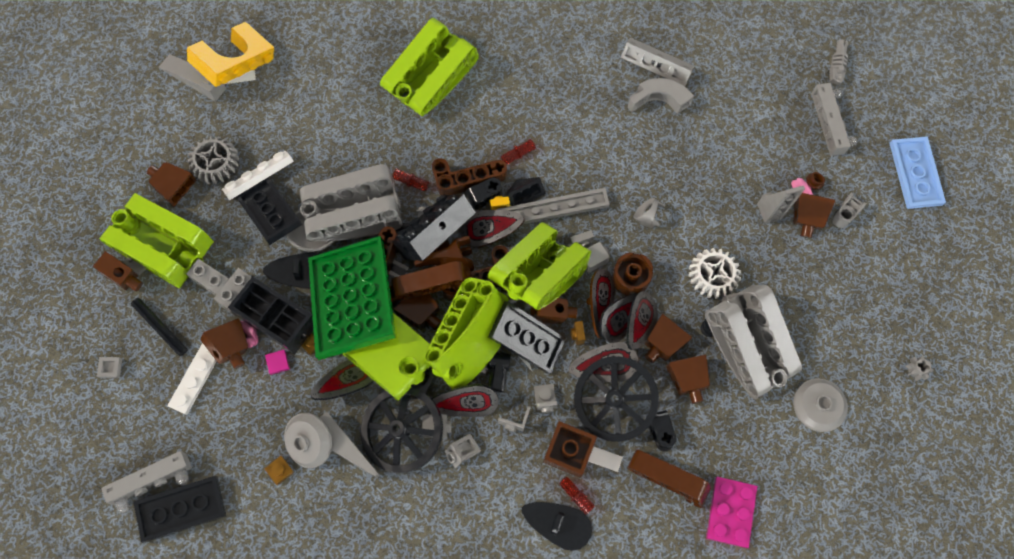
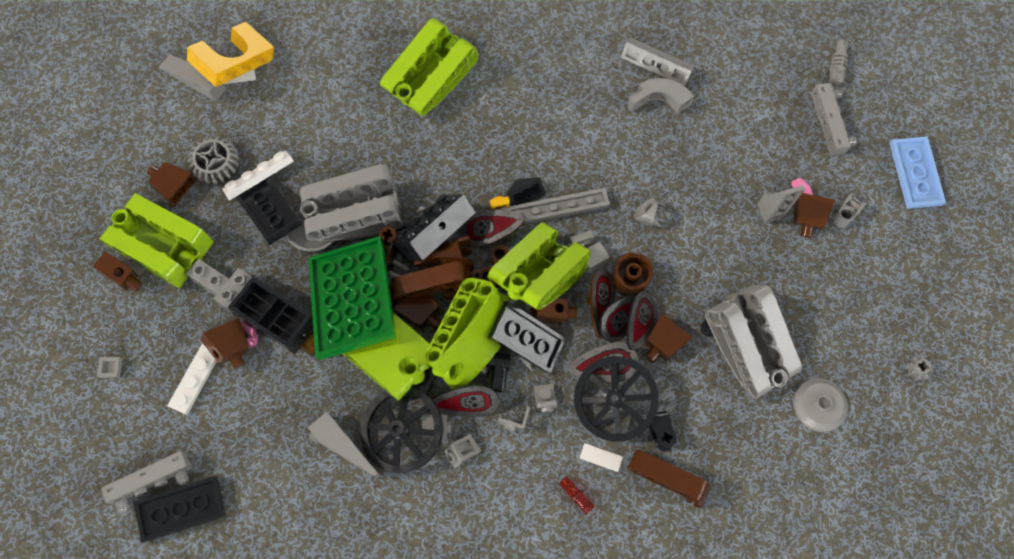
black axle [131,298,188,356] -> none
black shield [263,252,319,289] -> none
pearl gold plate [264,456,294,485] -> none
dark pink tile [265,350,290,375] -> none
light grey piece [284,413,332,468] -> none
shield [310,360,374,400] -> none
clear red axle [393,168,429,191] -> none
reddish brown beam [432,158,507,195] -> none
black piece [465,178,502,209] -> none
clear red axle [500,139,536,165] -> none
black shield [521,502,592,551] -> none
reddish brown brick [543,421,597,478] -> none
pearl gold plate [571,321,586,345] -> none
reddish brown torso [666,354,710,404] -> none
white gear [689,248,741,299] -> none
dark pink plate [706,477,757,548] -> none
reddish brown plate [806,172,825,190] -> none

